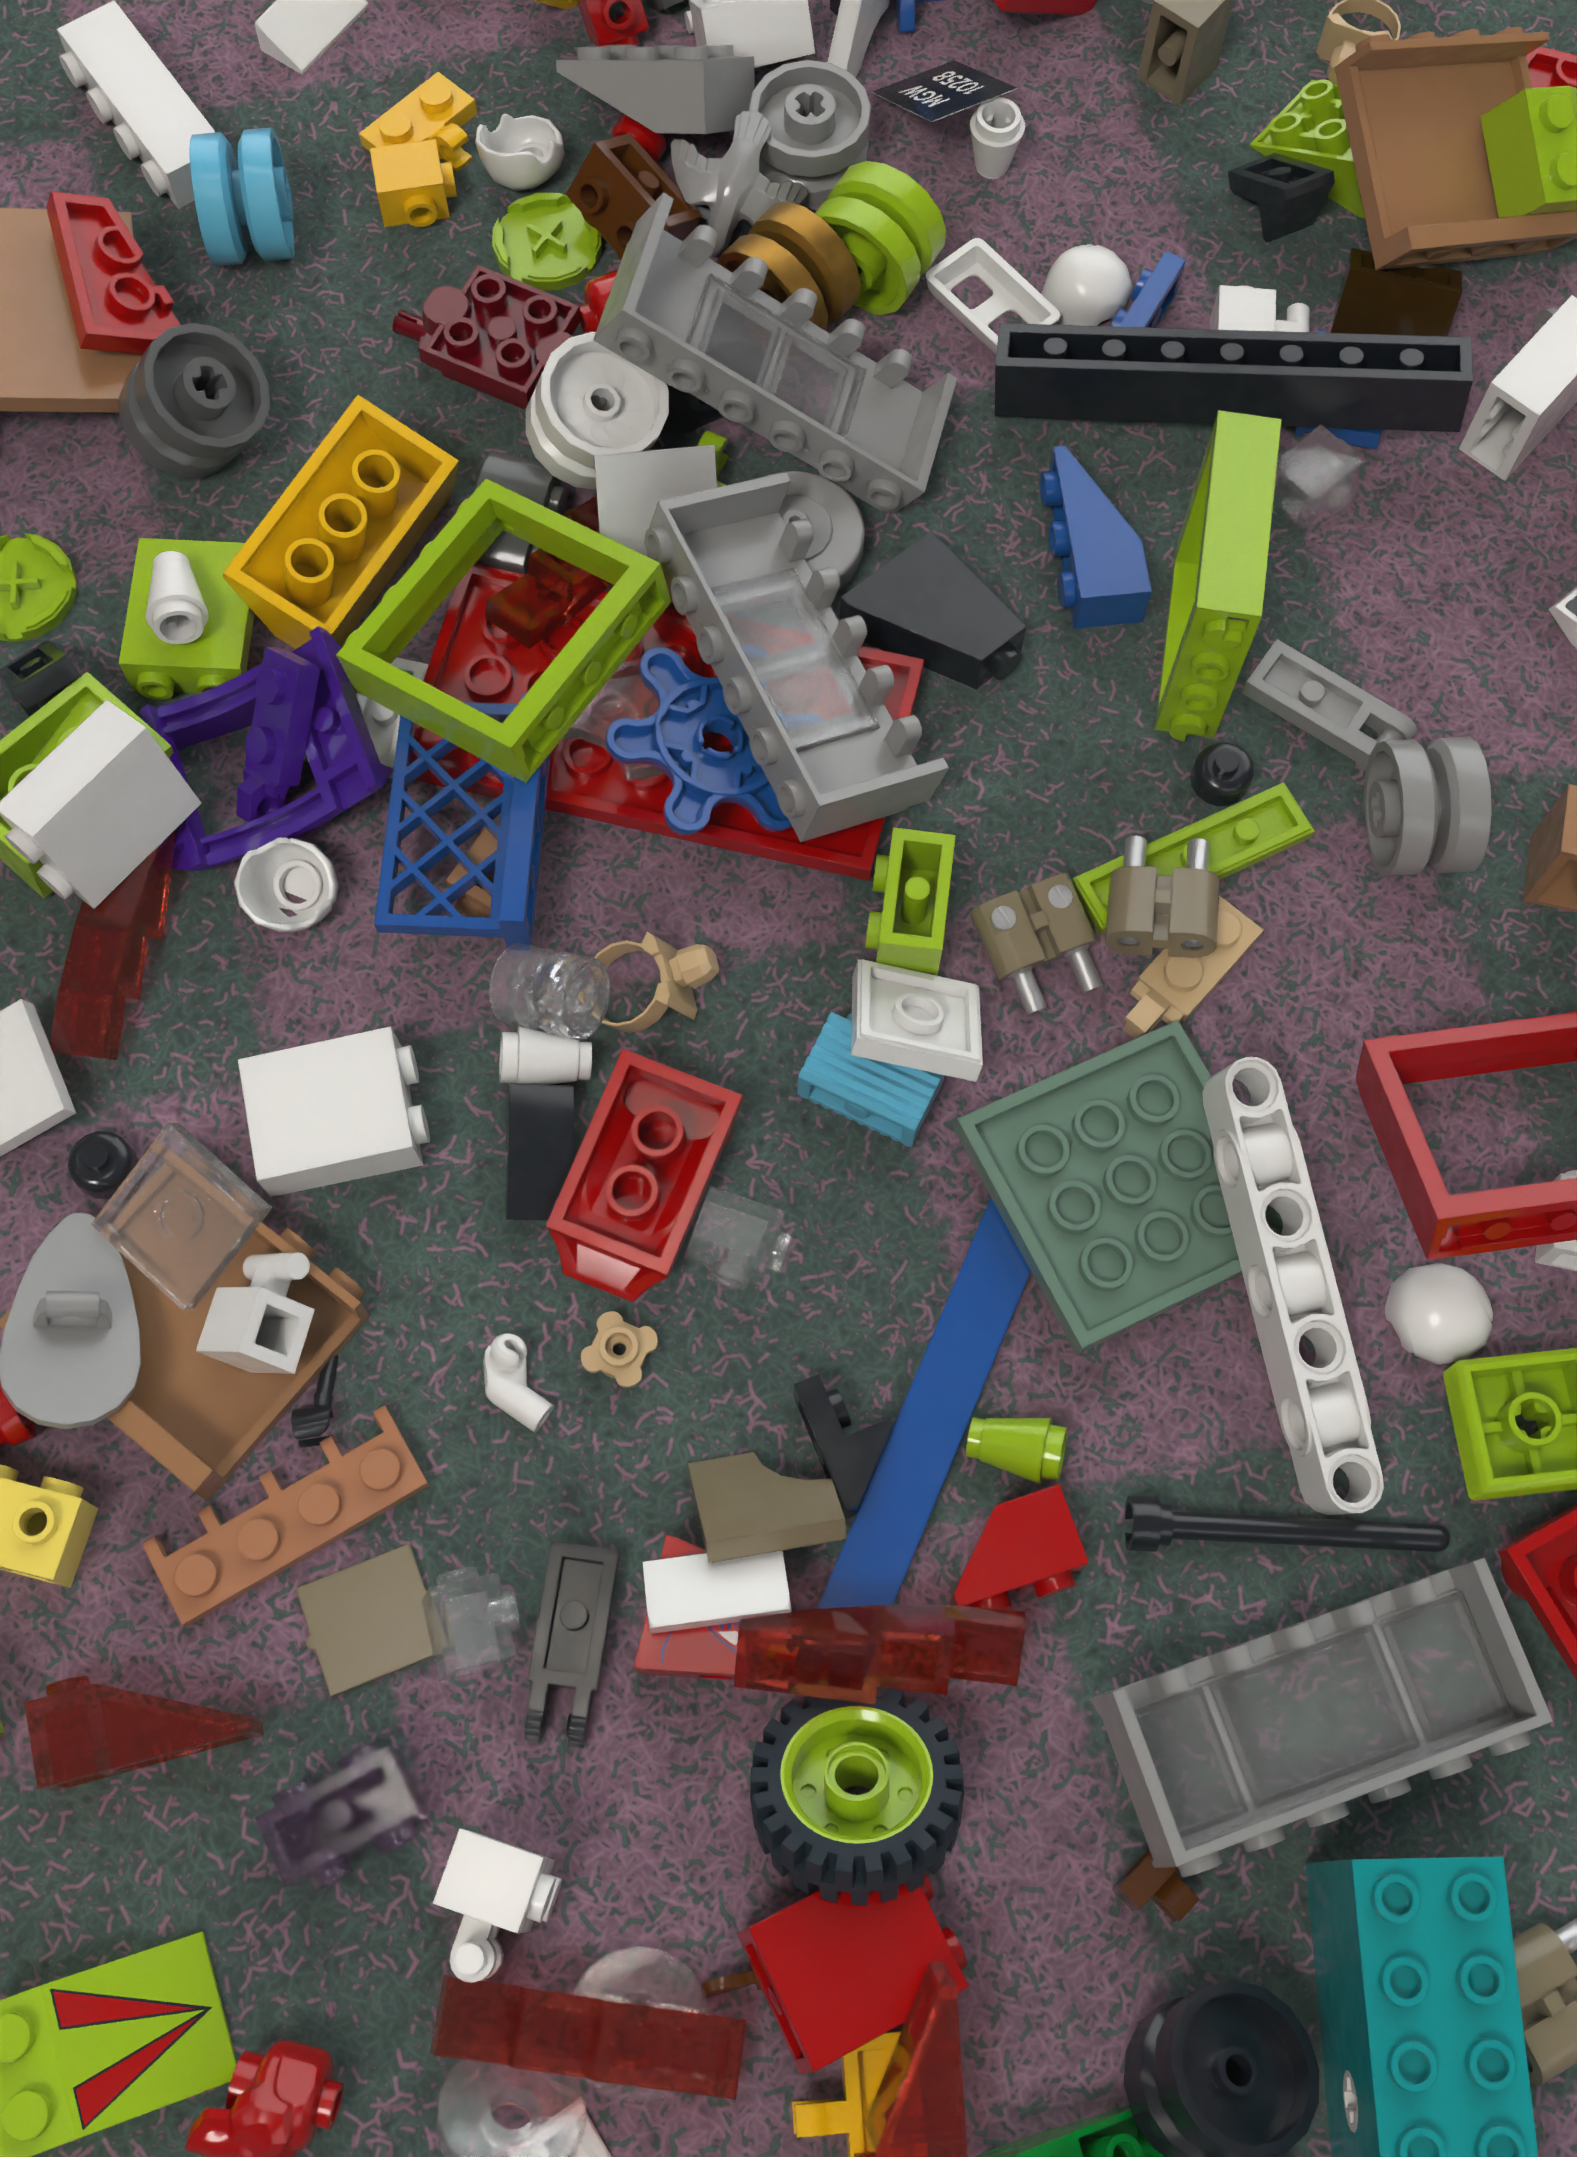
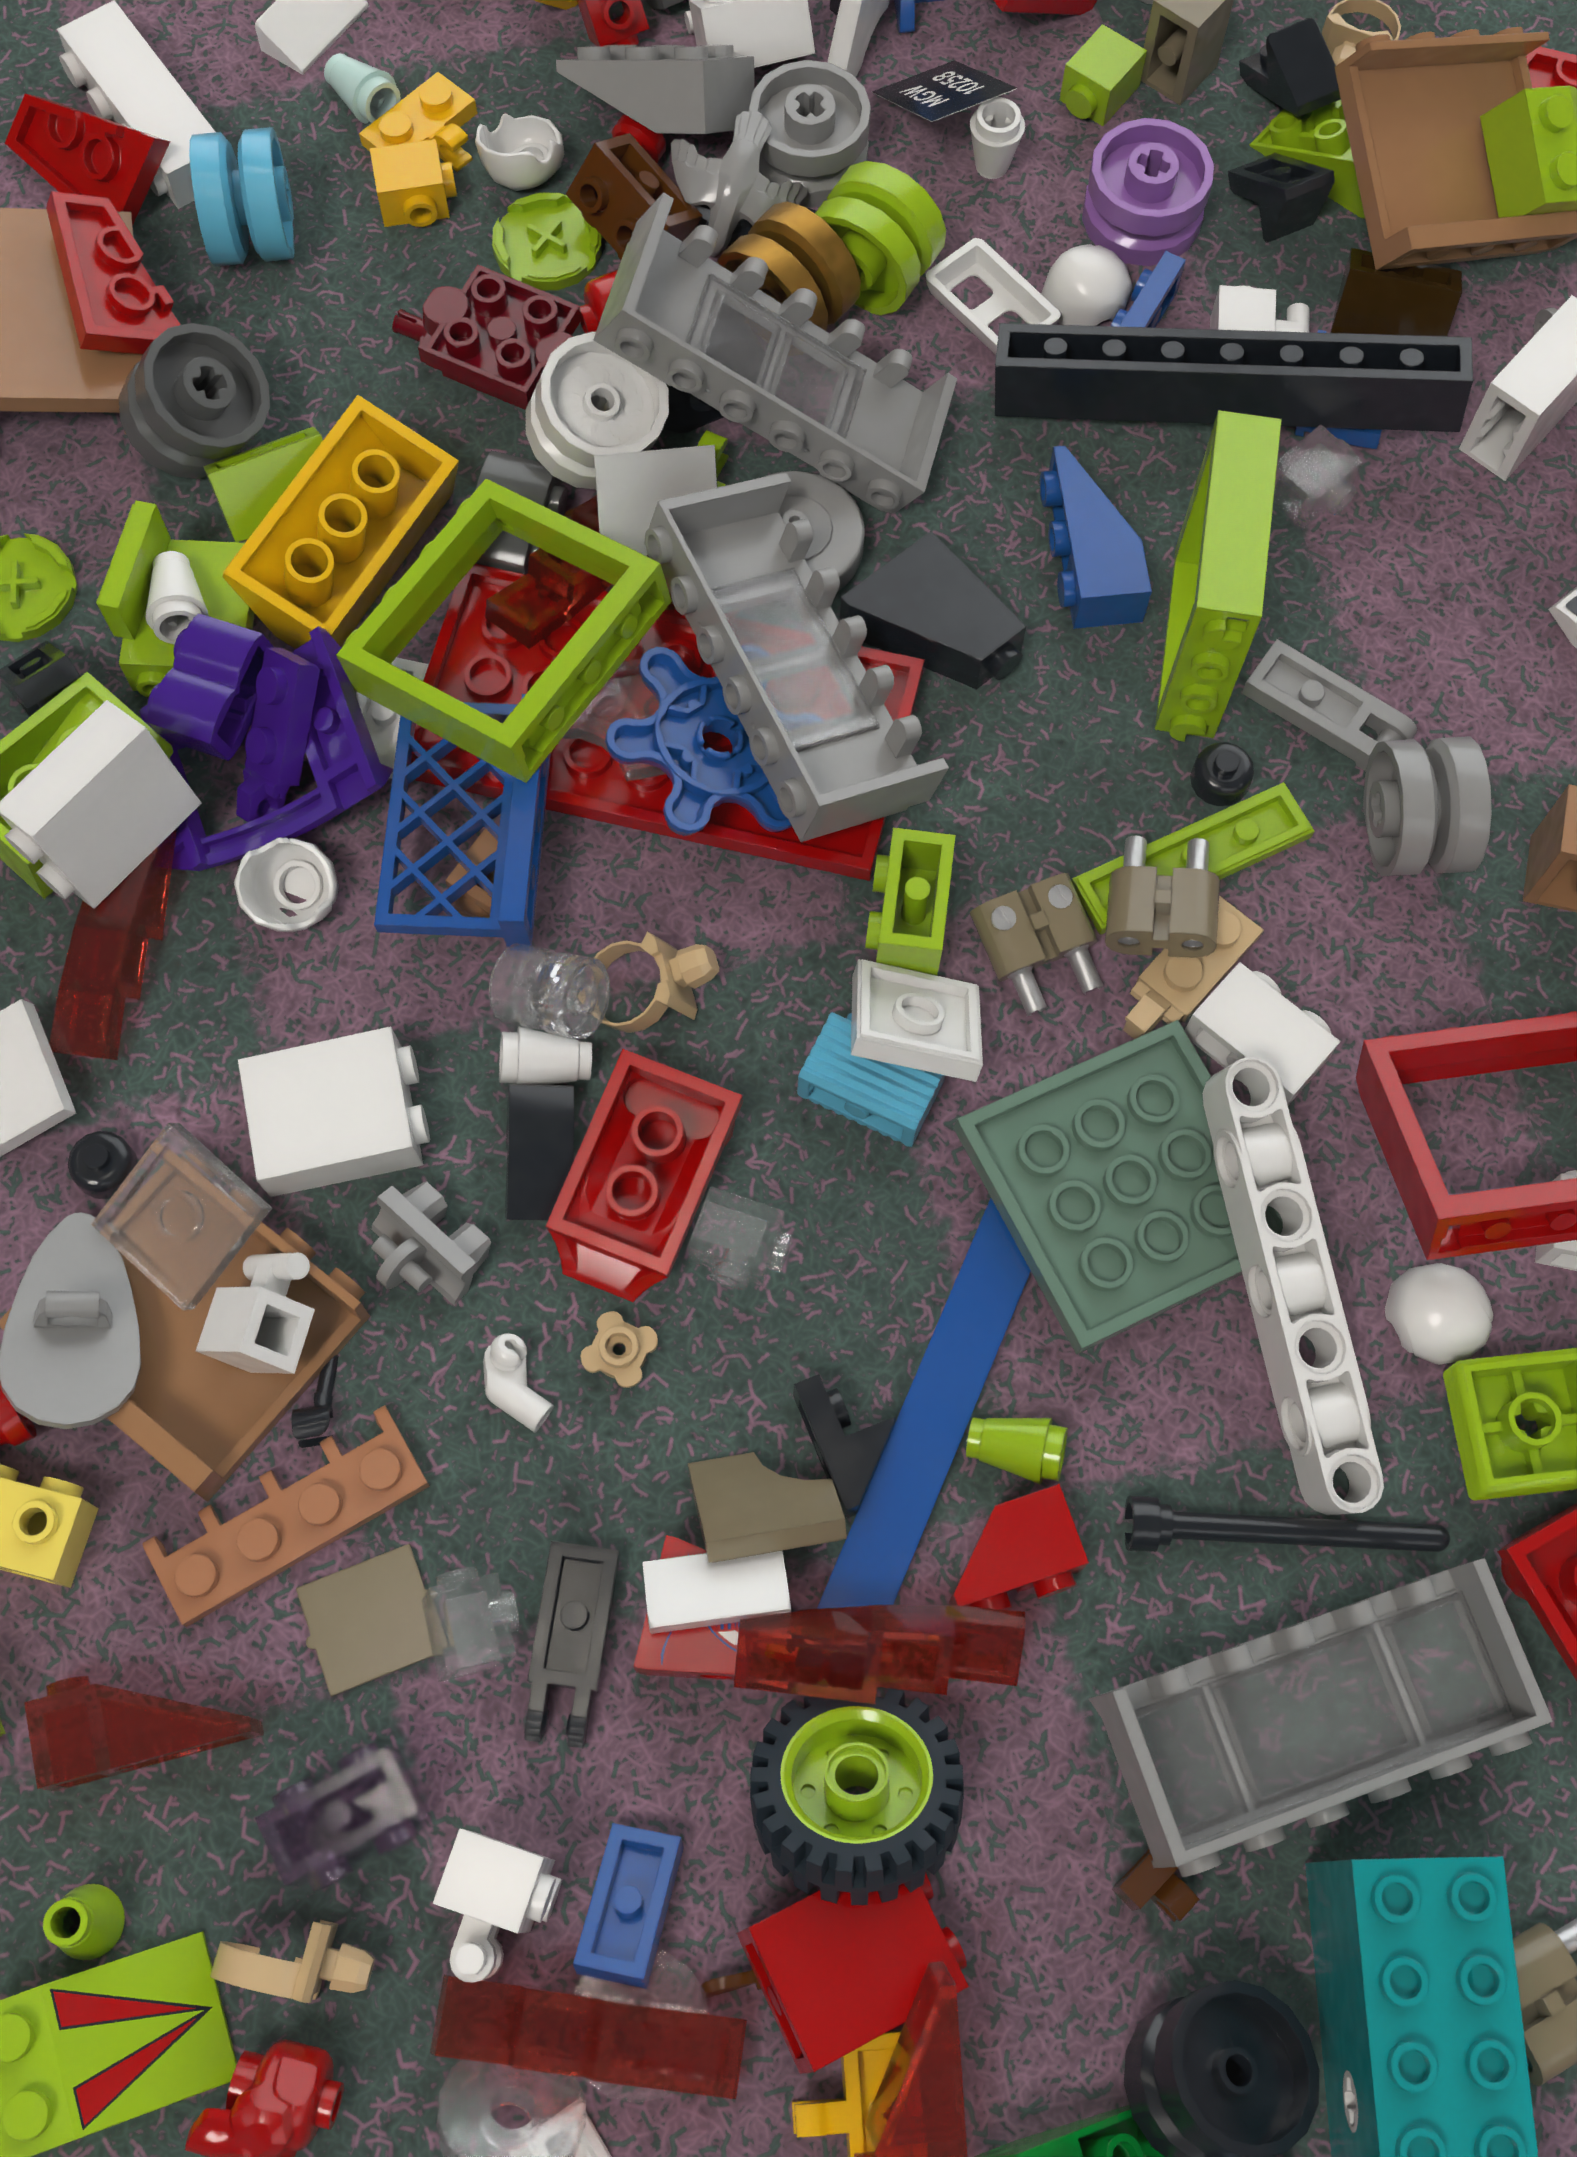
none -> red wing [5,93,171,226]
none -> lime cone [43,1884,125,1960]
none -> lime tile [96,500,171,640]
none -> dark purple brick [147,613,275,761]
none -> lime brick [203,427,323,542]
none -> tan piece [210,1920,375,2003]
none -> light aqua cone [324,53,401,124]
none -> light grey hips [371,1181,491,1306]
none -> blue plate [573,1823,684,1989]
none -> lime brick [1059,24,1147,126]
none -> medium lavender wheel [1082,118,1214,266]
none -> white brick [1184,962,1341,1106]
none -> black slope [1239,18,1341,117]

